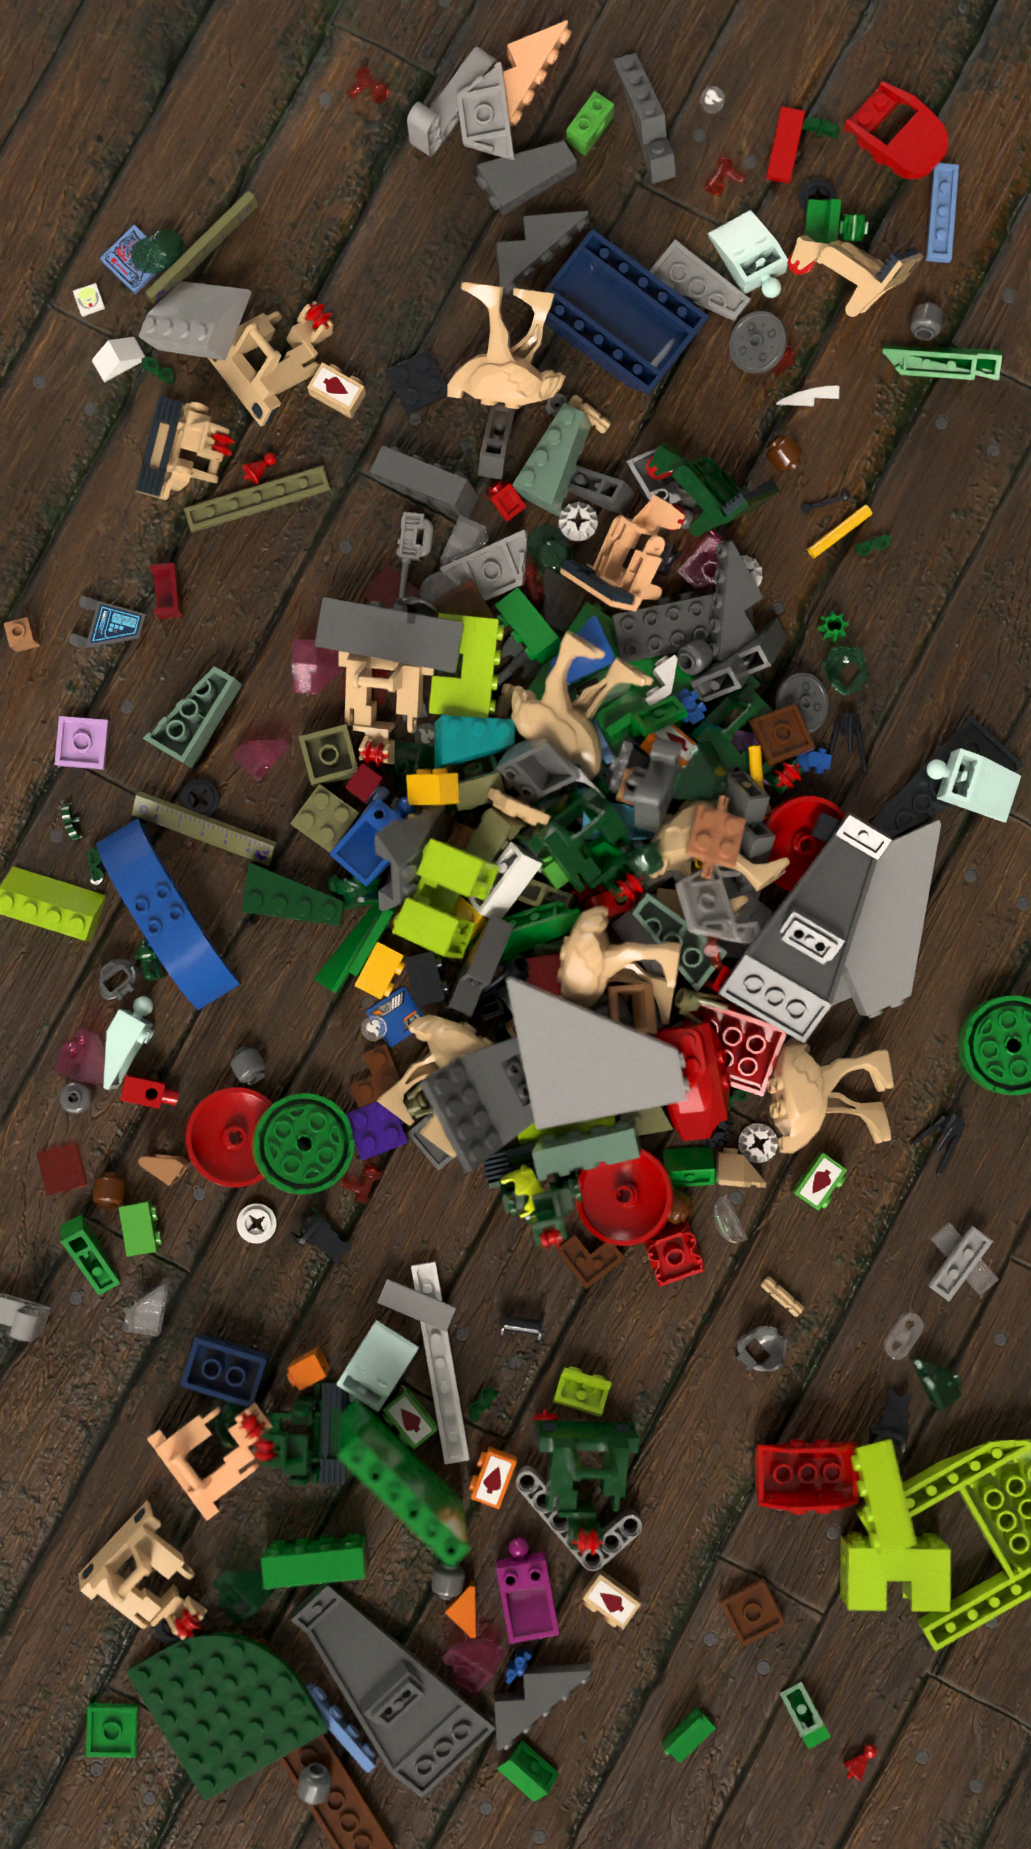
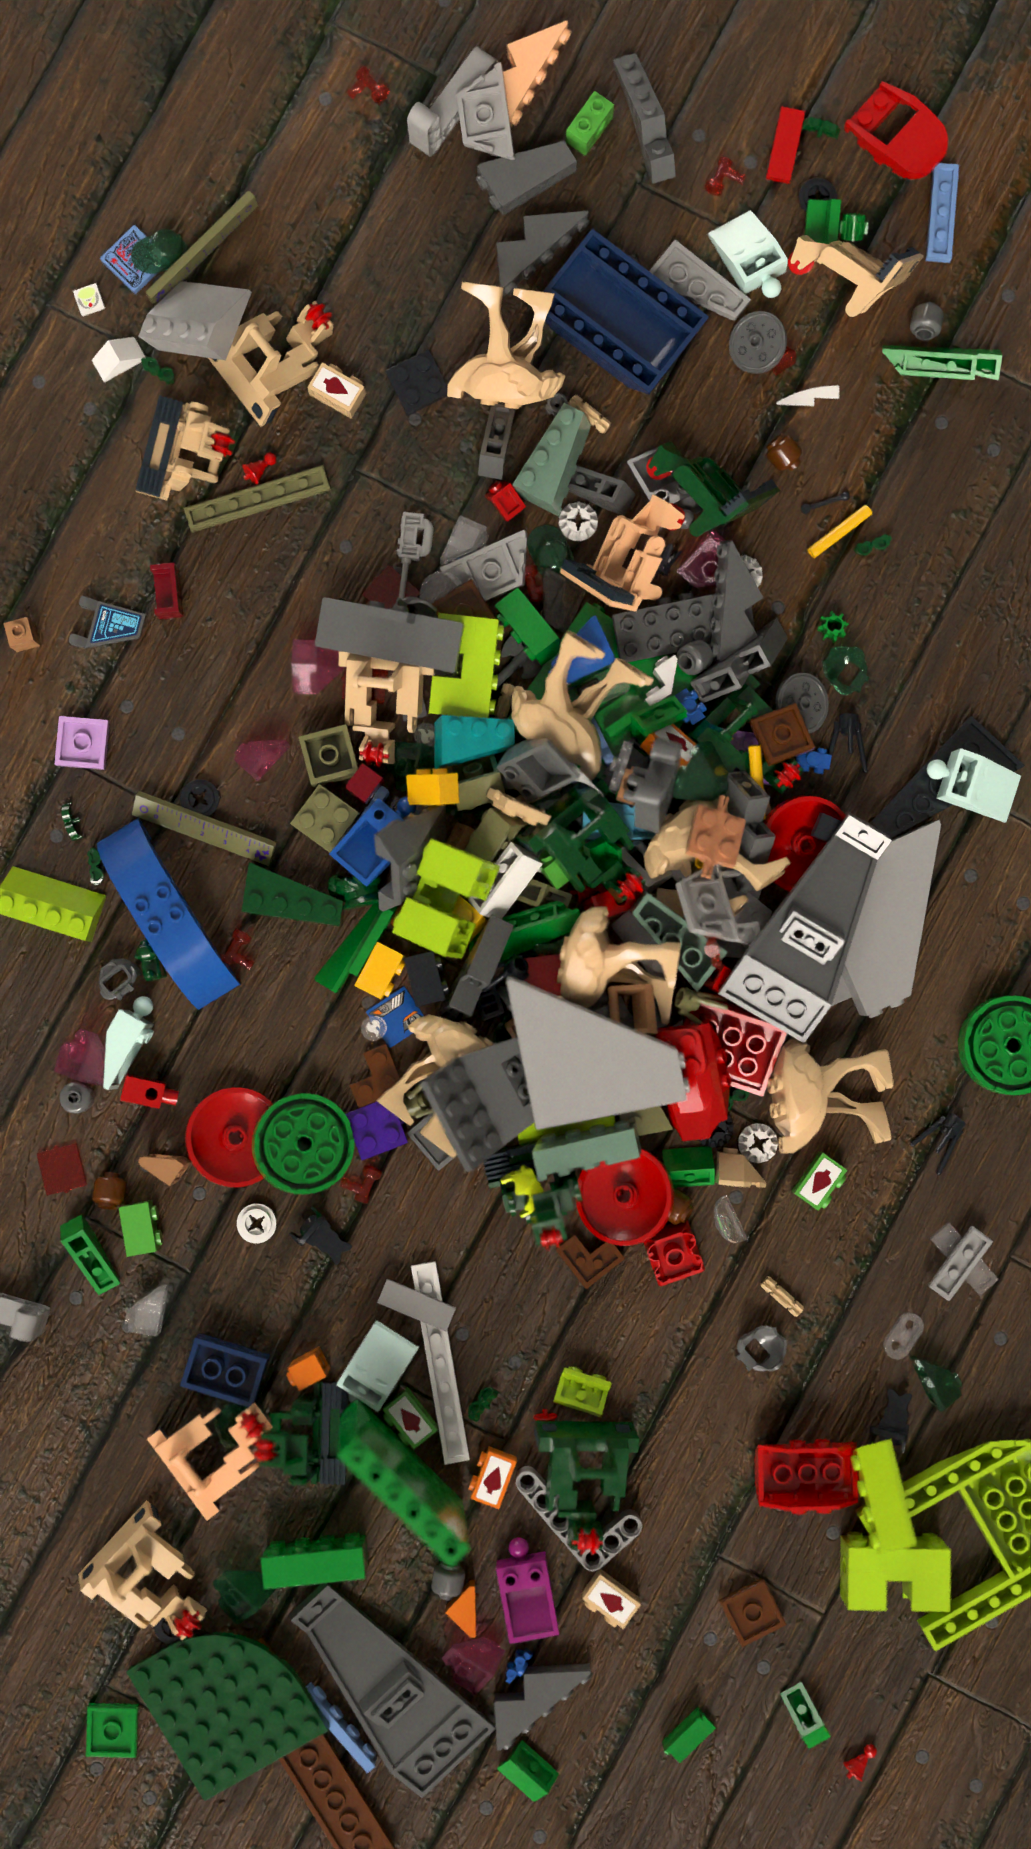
sand green wedge [143,666,242,768] -> none
dark grey head [230,1047,267,1085] -> none
dark grey head [297,1763,332,1805] -> none
dark grey wedge [369,446,479,523] -> none
black piece [500,1306,544,1344] -> none
clear green piece [612,838,664,875] -> none
clear tile [700,86,725,113] -> none
none -> clear red piece [220,928,255,971]

